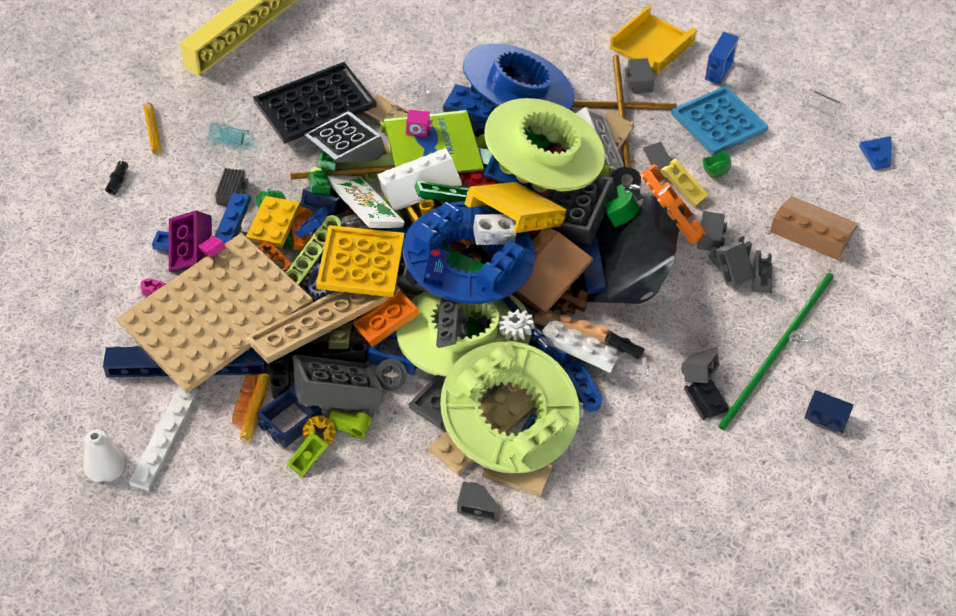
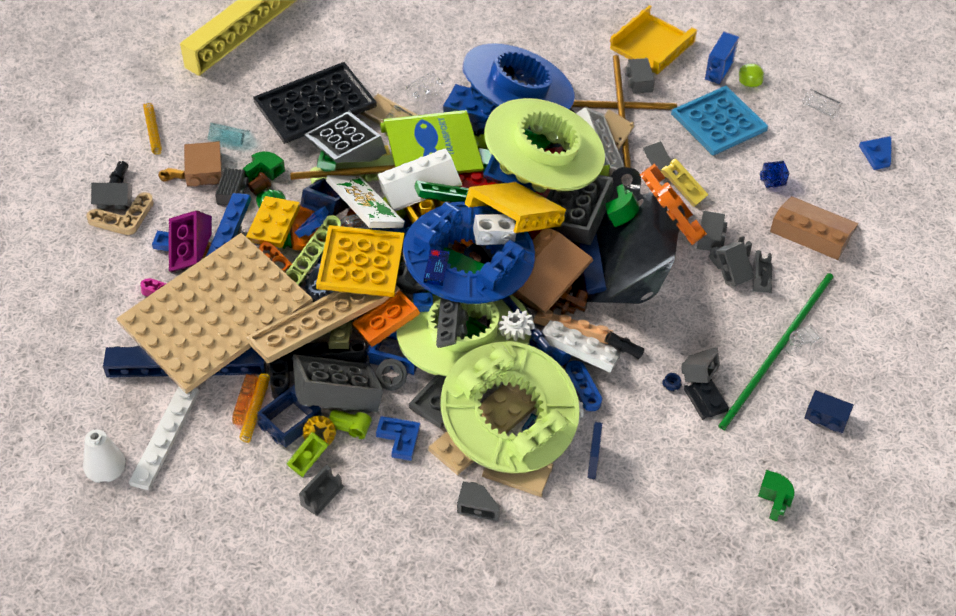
dark pink tile [198,236,226,257] -> none
green plate [308,171,331,195] -> none
dark pink brick [406,109,433,137] -> none
clear bracket [620,357,650,384] -> none
green hair [702,150,732,177] -> none
none -> tan beam [86,192,154,235]
none -> dark grey brick [91,182,132,209]
none -> pearl gold arm [158,168,185,182]
none -> medium nougat brick [184,141,223,186]
none -> green brick [243,151,285,183]
none -> reddish brown bush [248,172,272,196]
none -> dark grey hinge [299,465,344,516]
none -> blue plate [376,416,421,461]
none -> blue plate [413,292,433,312]
none -> dark blue tile [587,422,603,480]
none -> dark blue plate [662,373,682,391]
none -> lime hair [738,63,764,87]
none -> green brick [758,469,795,521]
none -> clear blue brick [760,161,789,188]

